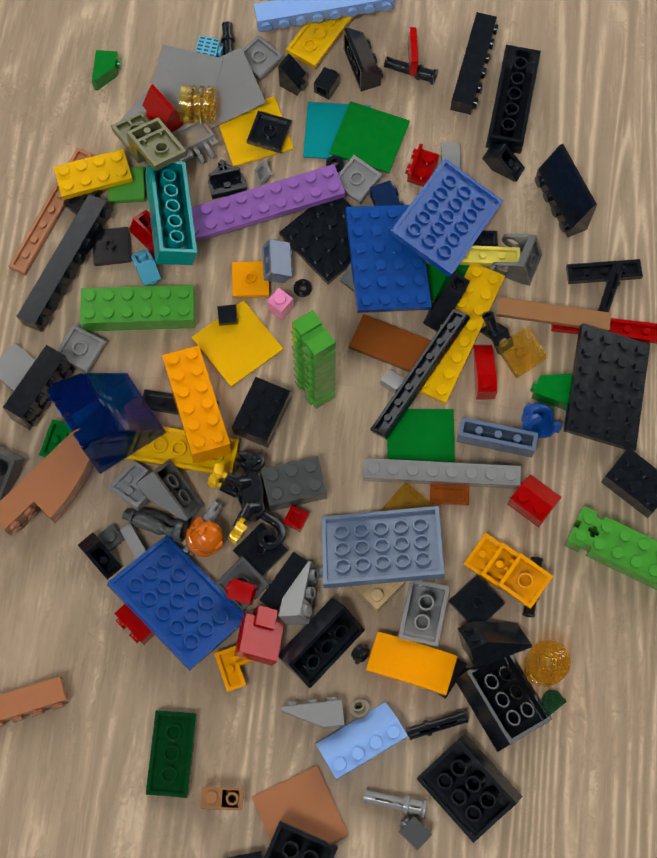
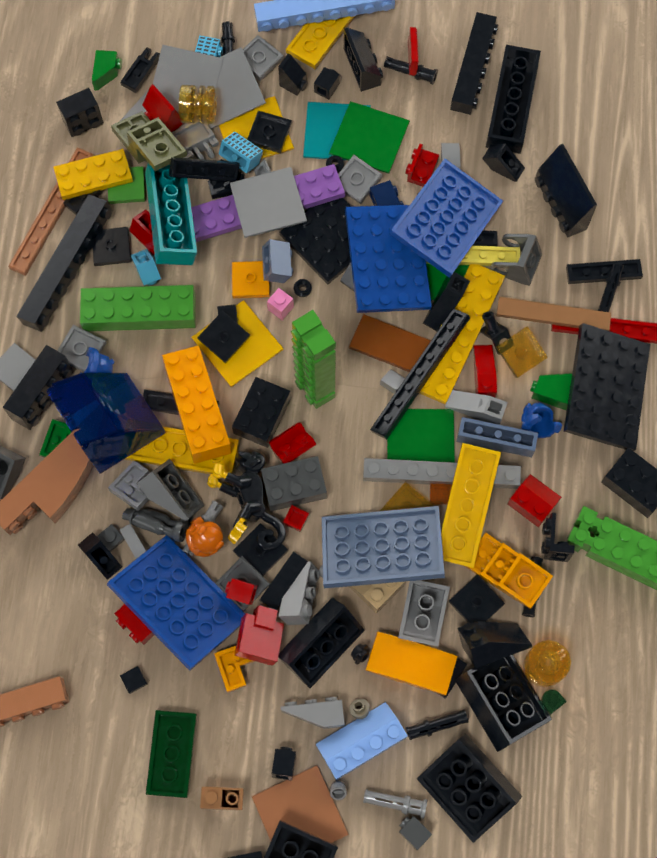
none -> black brick [56,88,104,137]
none -> blue helmet [78,347,115,386]
none -> black hinge [120,47,160,93]
none -> black tile [120,666,148,694]
none -> black tile [169,157,240,181]
none -> black plate [197,310,250,364]
none -> medium azure brick [219,132,263,173]
none -> light grey piece [230,167,307,238]
none -> red bracket [269,422,317,464]
none -> black brick [271,747,296,781]
none -> light grey hinge [330,781,347,800]
none -> yellow plate [441,443,501,568]
none -> light grey slope [445,390,508,425]
none -> black bracket [541,513,575,562]

